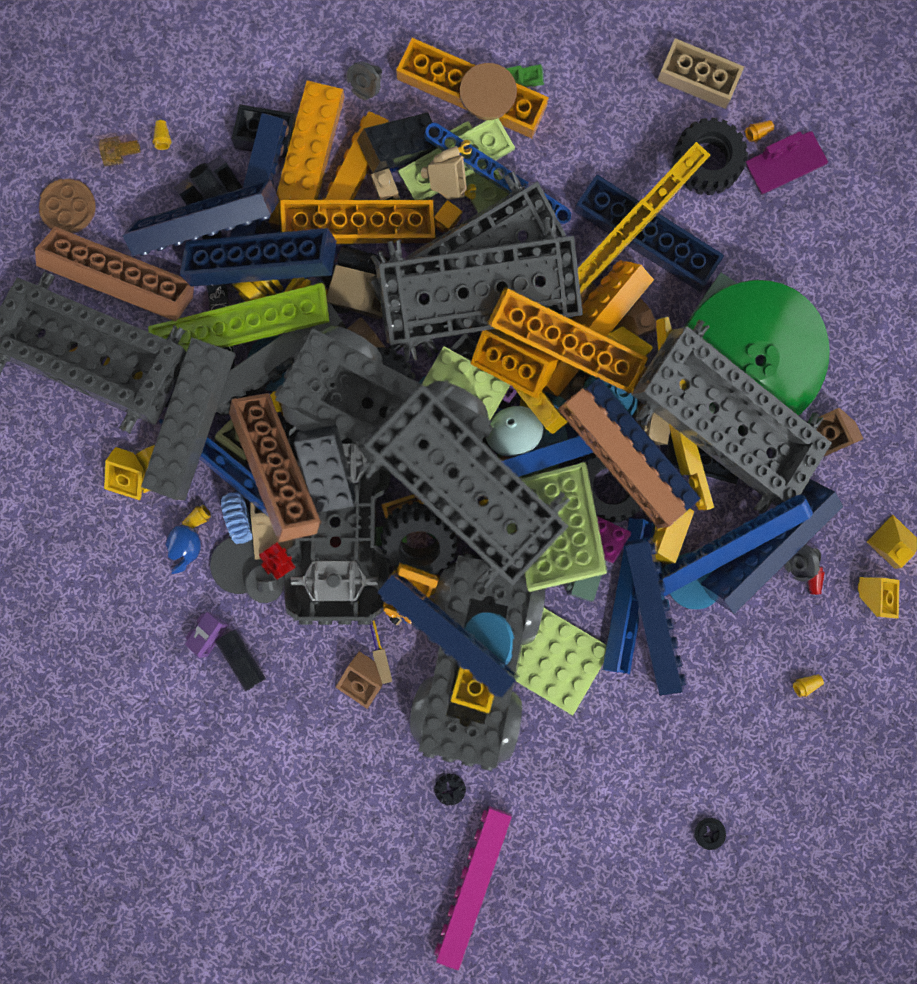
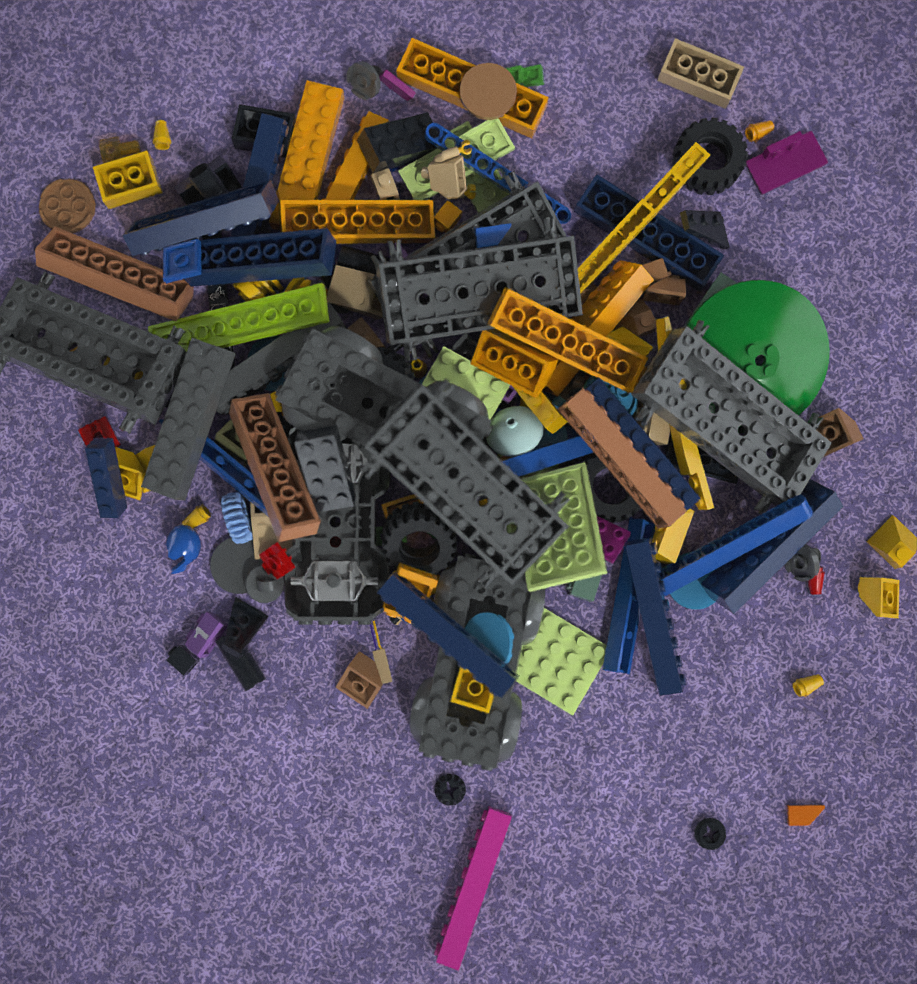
none -> red piece [78,416,121,447]
none -> dark blue brick [85,438,127,518]
none -> yellow brick [93,151,163,209]
none -> blue tile [163,238,201,284]
none -> black brick [166,645,200,676]
none -> black wing [221,597,269,658]
none -> magenta tile [379,70,416,101]
none -> cone [410,359,427,378]
none -> blue tile [474,223,511,248]
none -> medium nougat panel [642,258,672,281]
none -> medium nougat slope [642,275,686,306]
none -> black wing [680,210,730,249]
none -> orange tile [787,805,825,826]

